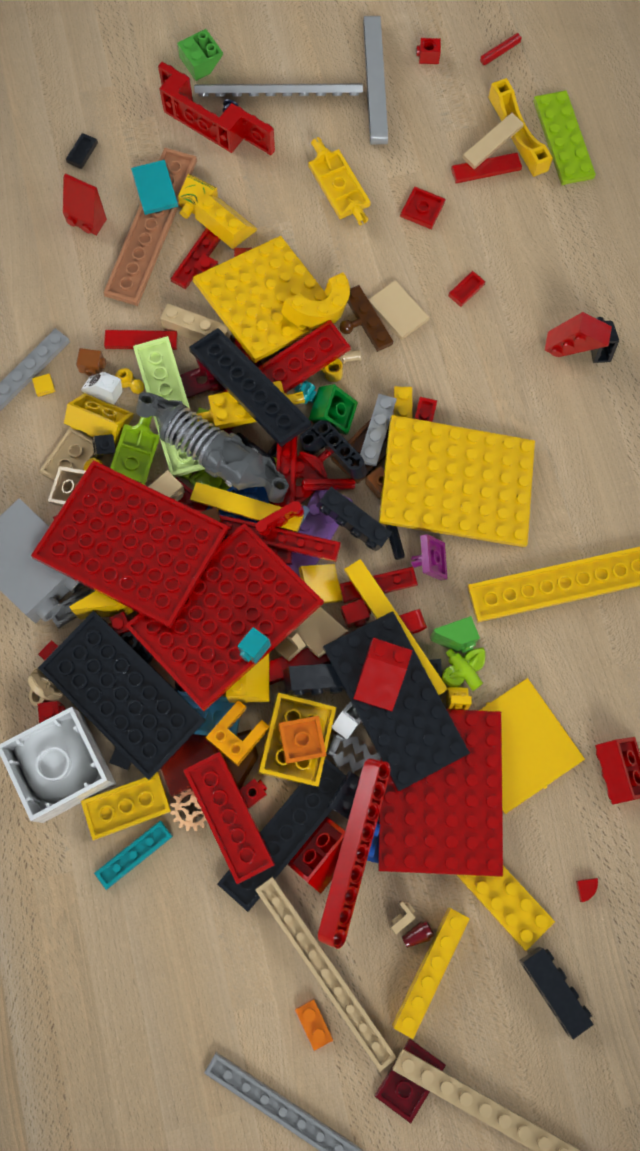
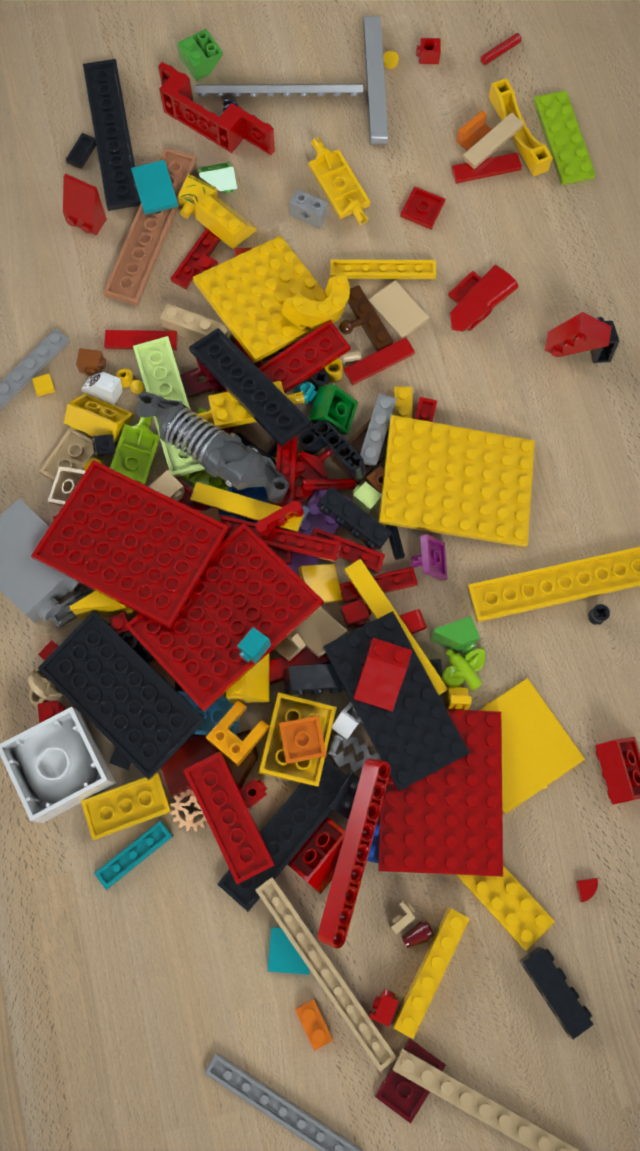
none -> black plate [83,59,141,211]
none -> slope [197,162,237,193]
none -> teal tile [267,927,313,975]
none -> light grey brick [289,189,329,229]
none -> red plate [311,527,385,573]
none -> black bush [313,370,329,391]
none -> yellow plate [330,259,436,279]
none -> red tile [343,337,415,386]
none -> yellowish green brick [352,482,382,515]
none -> red brick [368,989,399,1027]
none -> yellow tile [383,51,399,69]
none -> red panel [450,265,518,332]
none -> orange panel [456,111,492,151]
none -> black bush [588,604,610,625]

